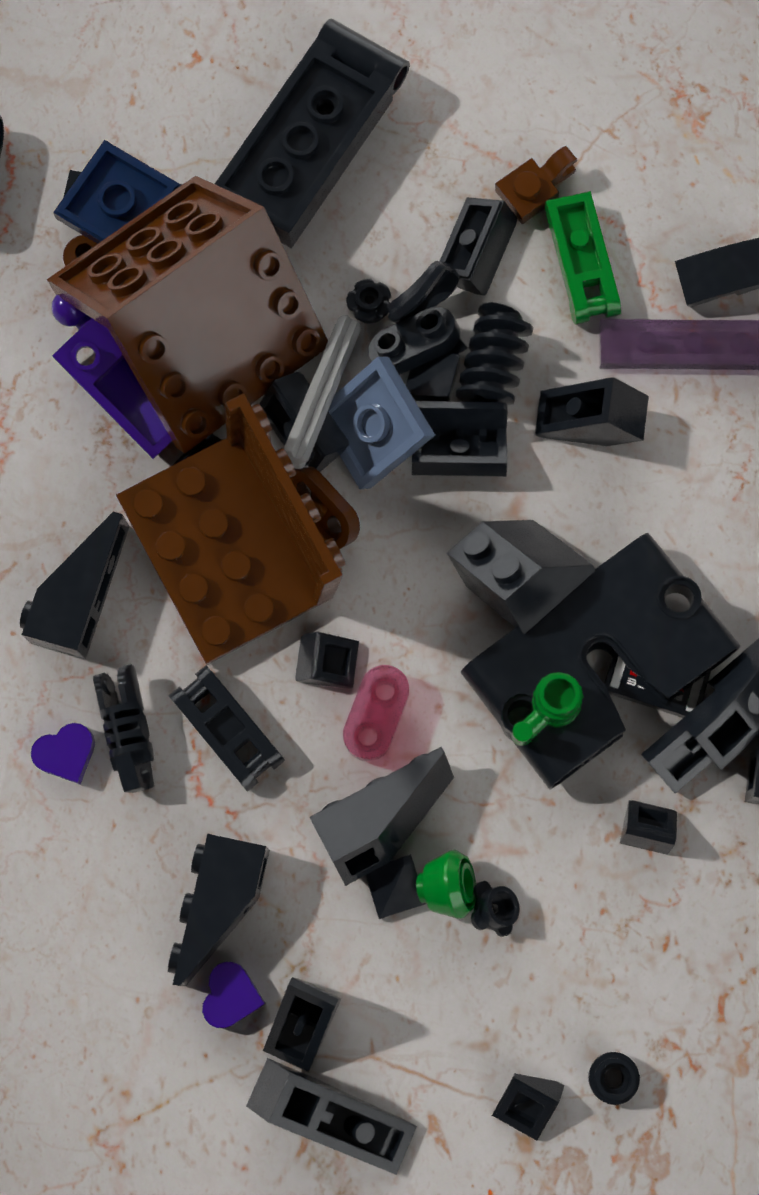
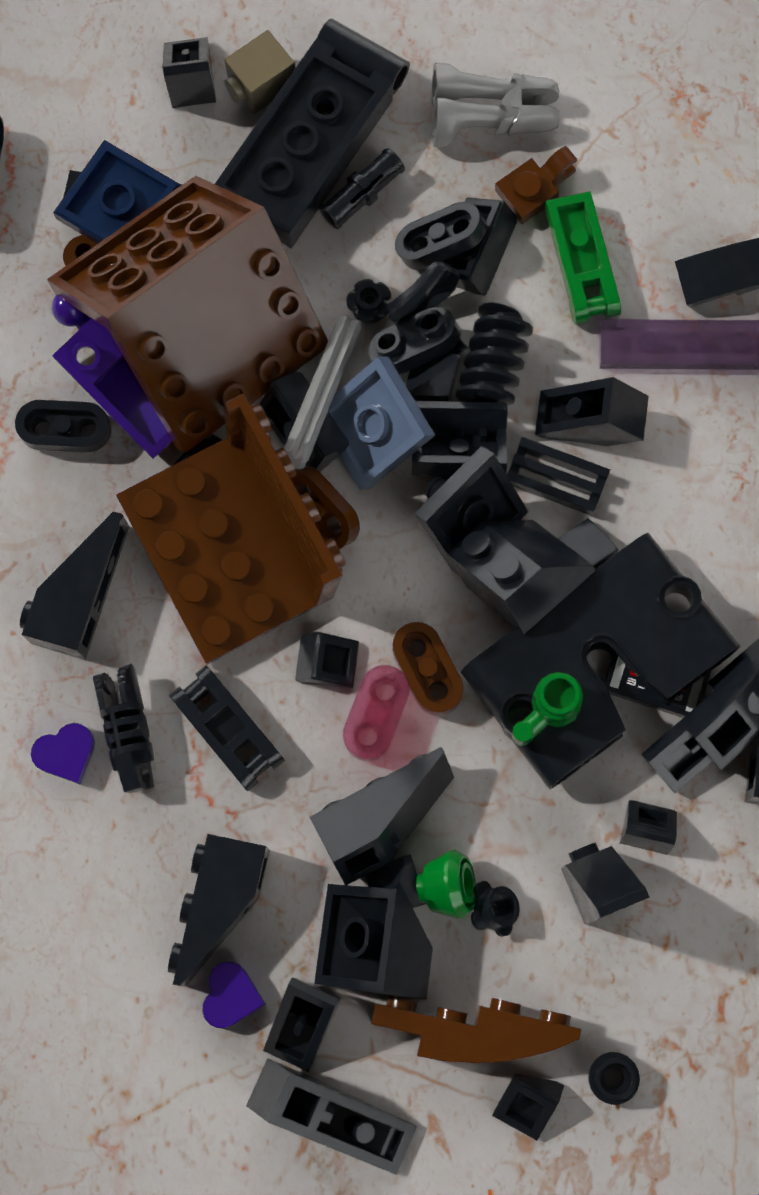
none -> black plate [15,400,112,452]
none -> black slope [162,37,216,108]
none -> dark tan brick [224,30,295,114]
none -> black slope [314,884,433,1000]
none -> black pin [319,148,405,230]
none -> reddish brown slope [371,995,581,1063]
none -> reddish brown plate [393,622,463,716]
none -> black plate [395,202,486,270]
none -> black tile [414,446,528,576]
none -> light grey piece [432,63,560,147]
none -> black tile [507,437,611,516]
none -> black slope [558,518,619,569]
none -> black slope [561,842,650,924]

